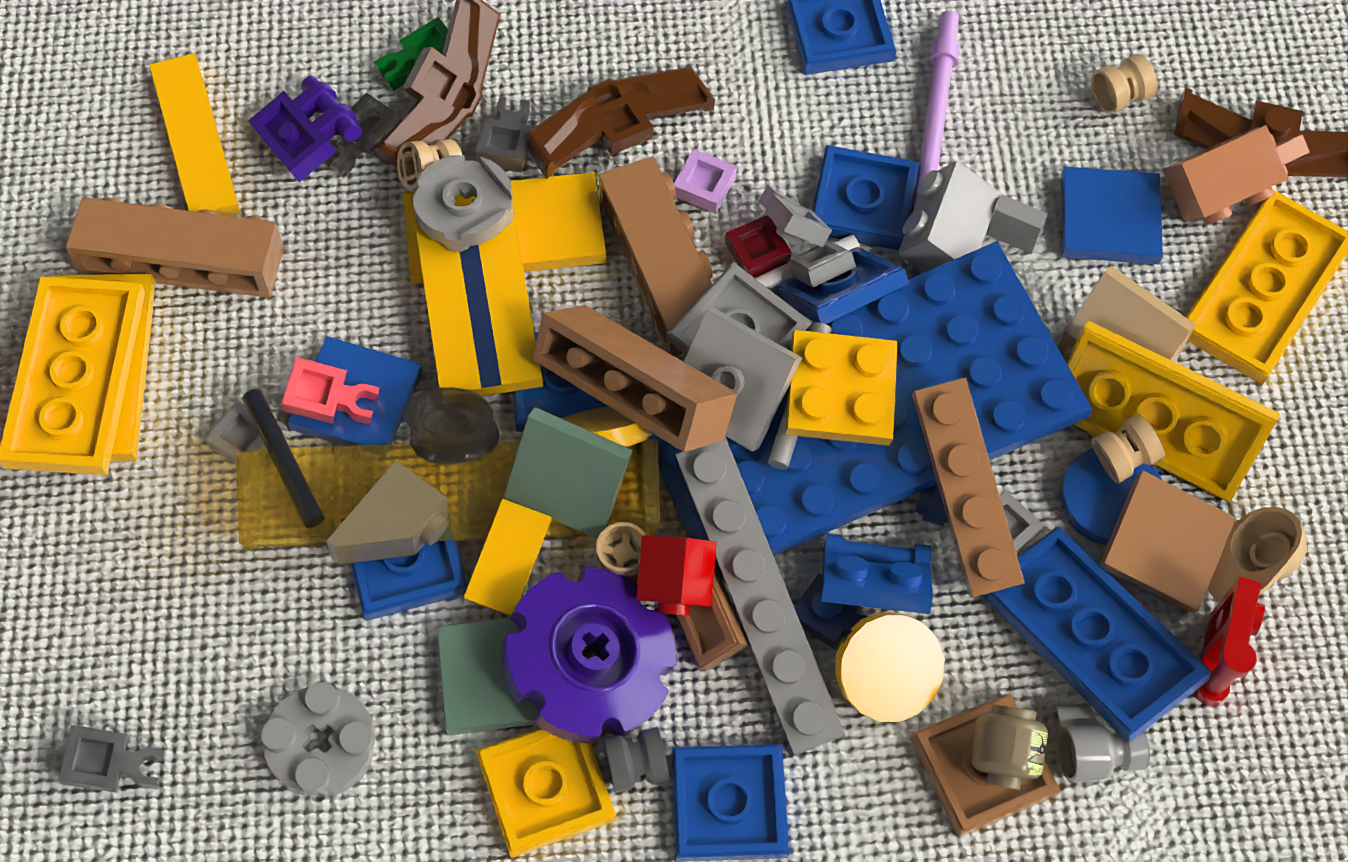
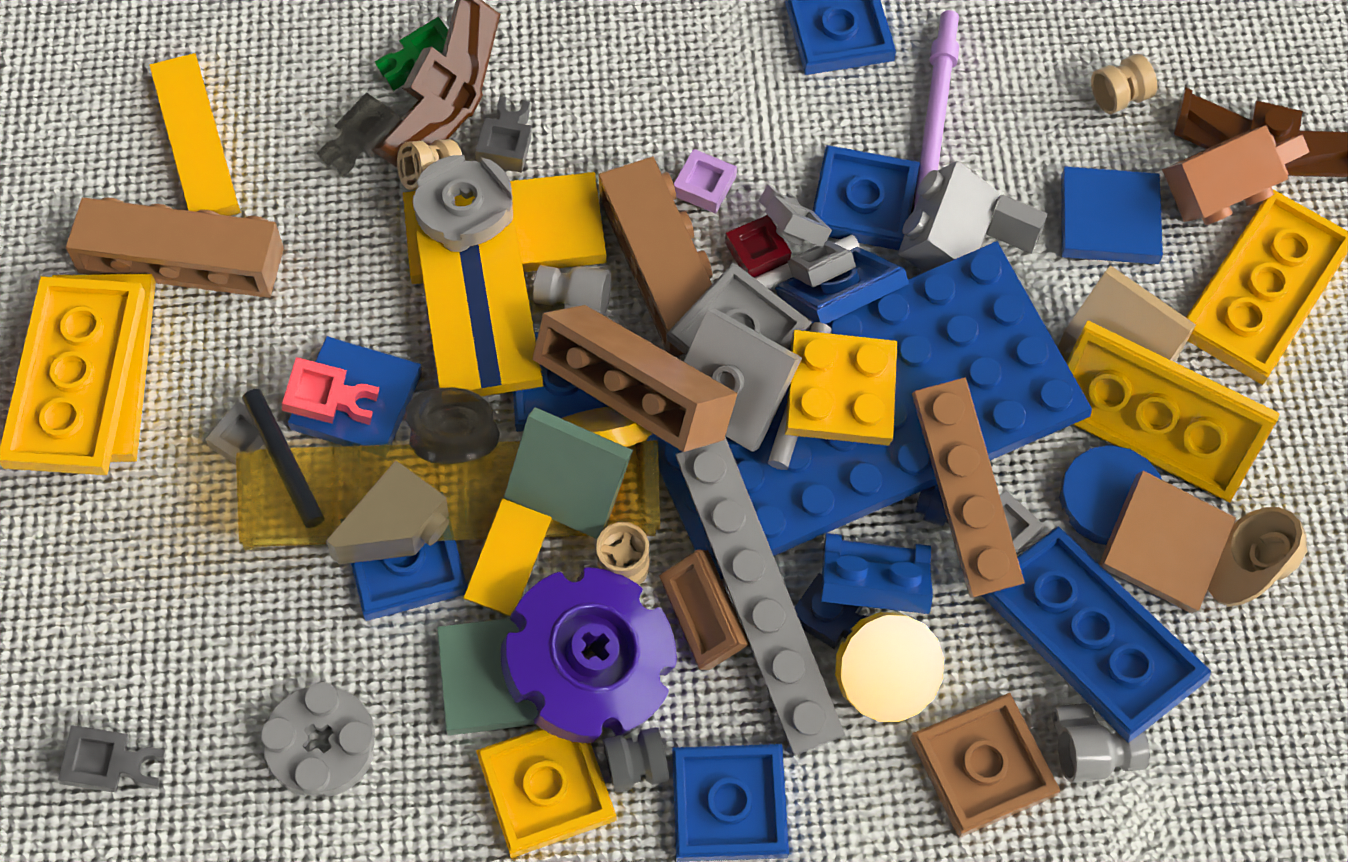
dark purple plate [248,76,362,183] -> none
reddish brown plate [525,66,715,179] -> none
red brick [636,535,717,616] -> none
dark tan head [970,705,1048,790] -> none
tan wheel [1091,413,1165,484] -> none
red plate [1194,576,1265,706] -> none
none -> light grey piece [533,265,611,316]

